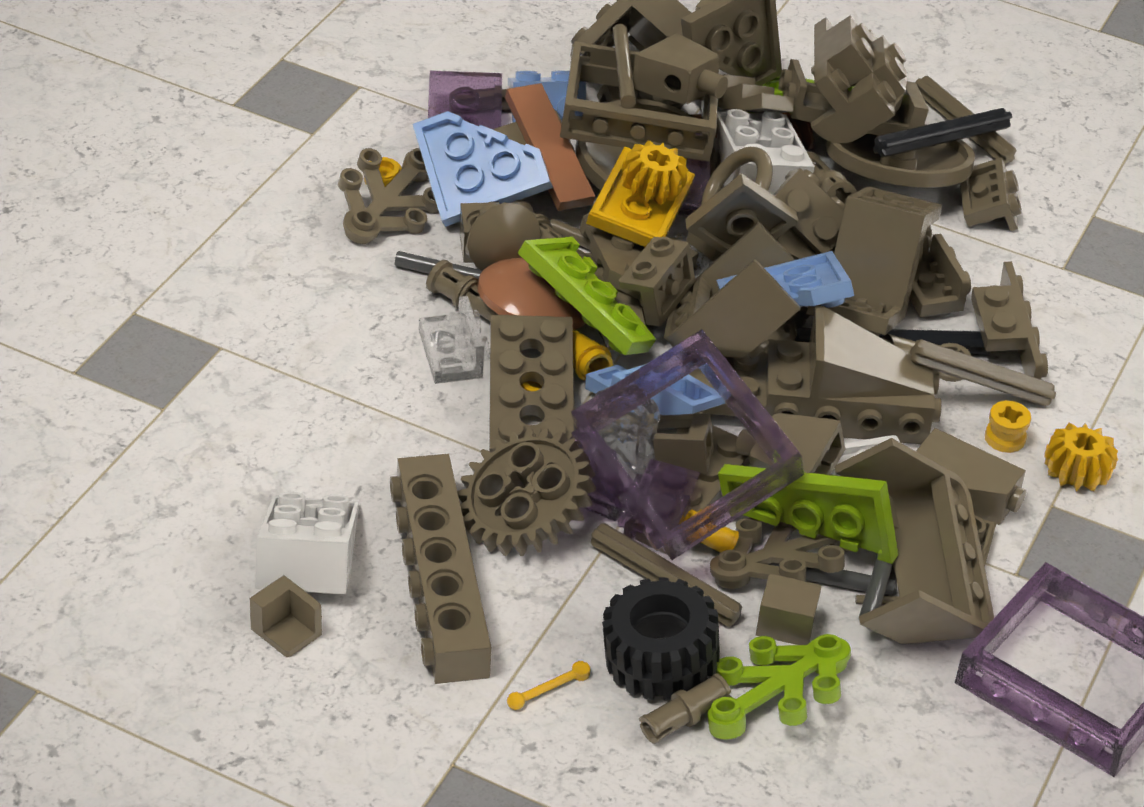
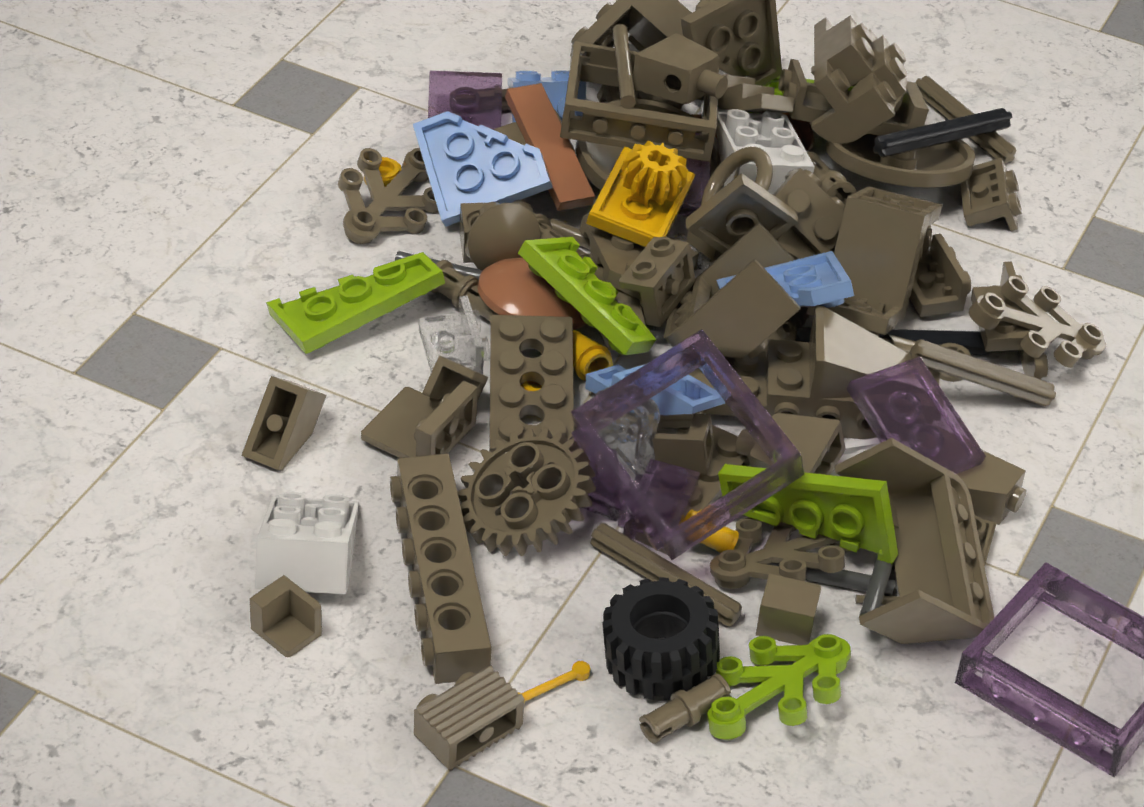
yellow wheel [985,400,1031,453] -> none
yellow gear [1044,423,1118,492] -> none
none -> dark tan slope [241,376,327,471]
none -> lime wing [266,252,445,354]
none -> dark tan bracket [361,380,478,458]
none -> dark tan brick [413,665,524,770]
none -> dark tan panel [423,355,488,402]
none -> clear purple tile [847,356,986,474]
none -> dark tan plant [968,276,1106,368]

